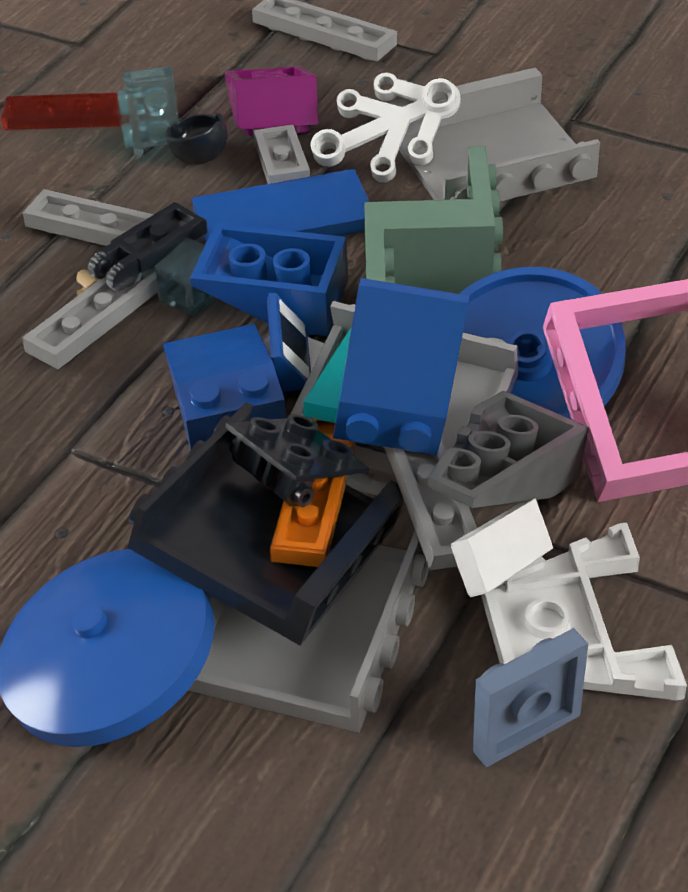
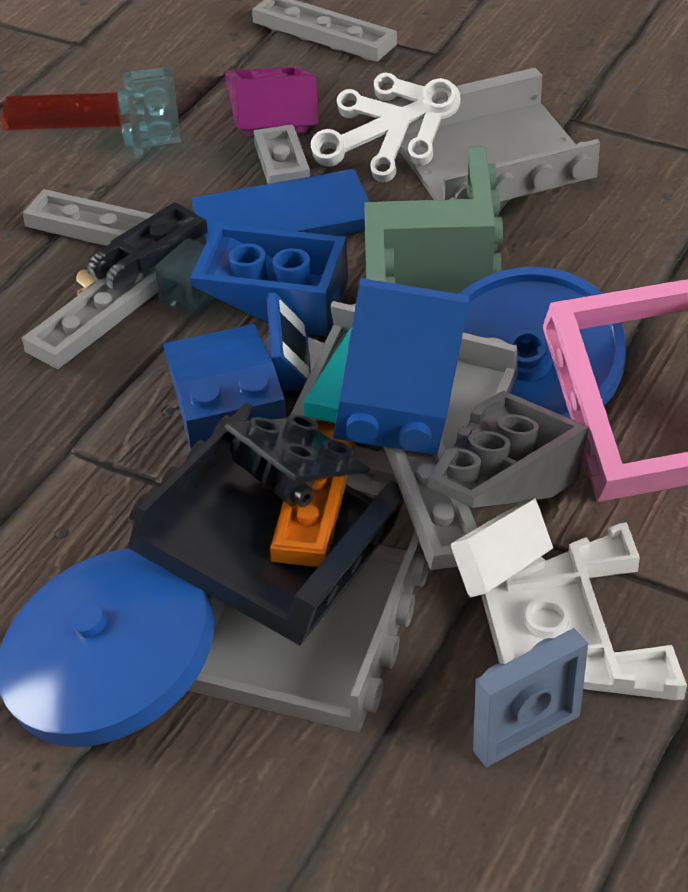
black hair [165,113,228,164] -> none

